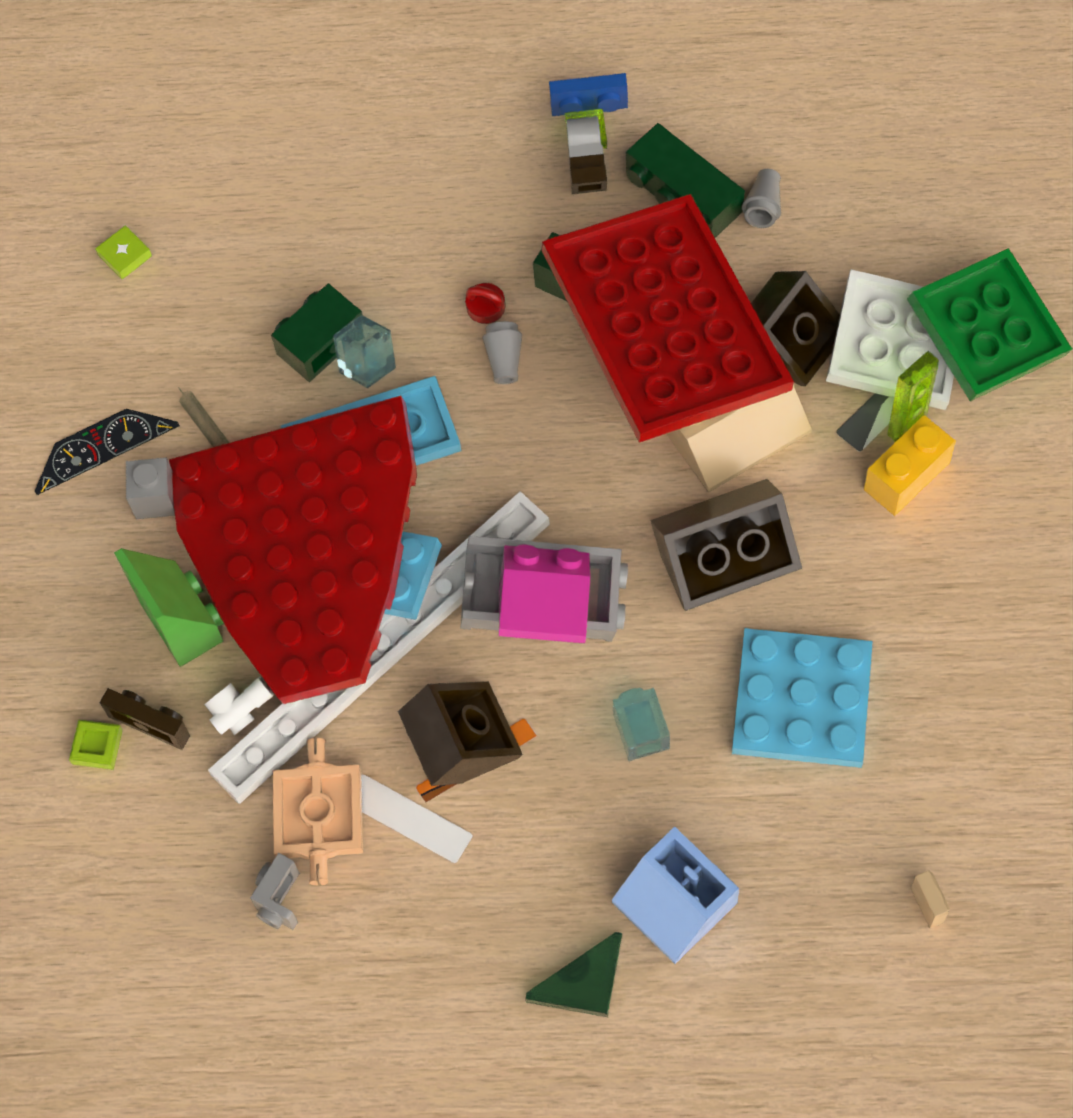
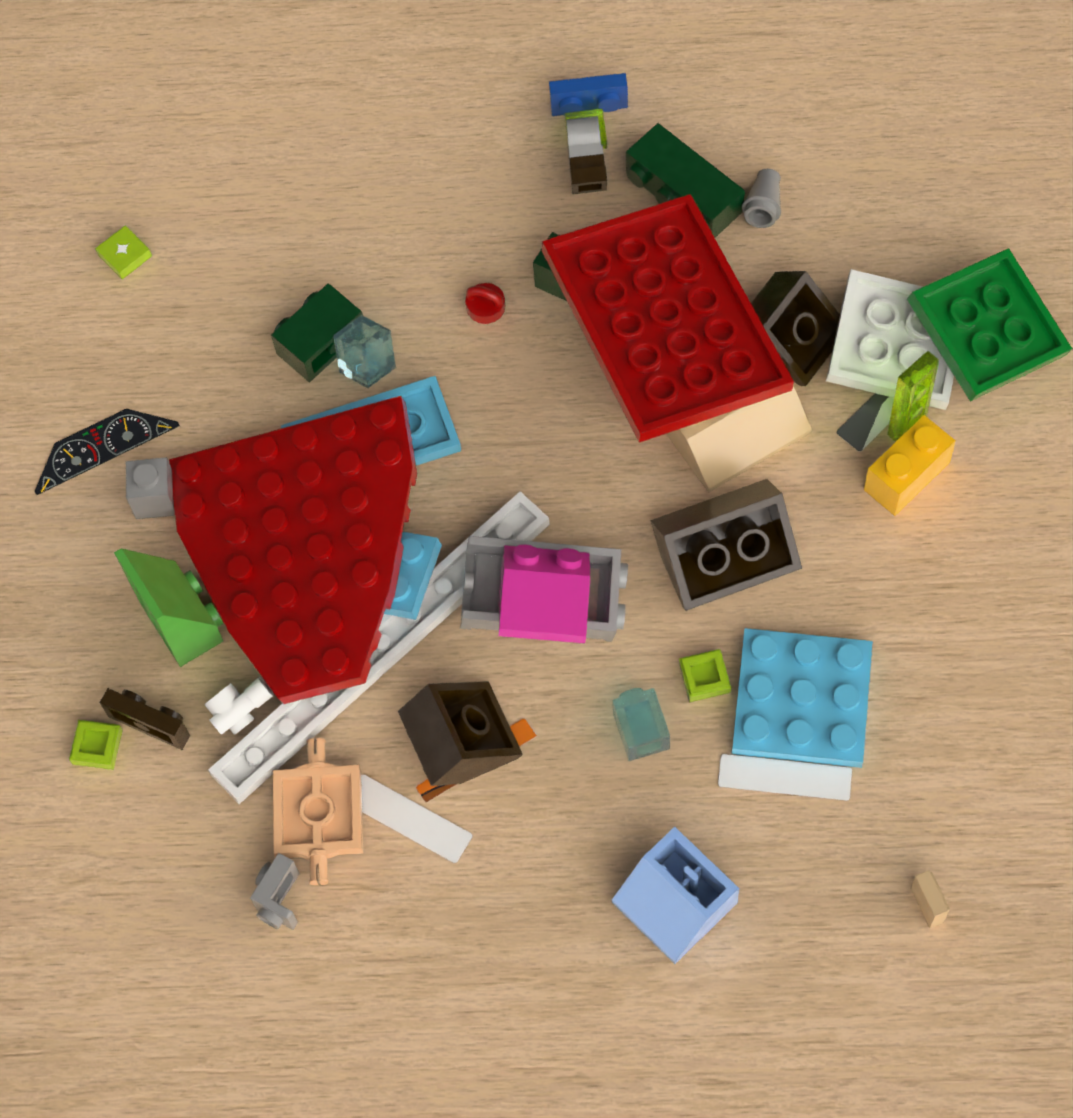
olive piece [178,387,229,447] -> none
light grey cone [483,321,522,384] -> none
clear green tile [525,932,623,1017] -> none
none -> lime tile [679,649,731,703]
none -> white sticker [718,754,852,801]

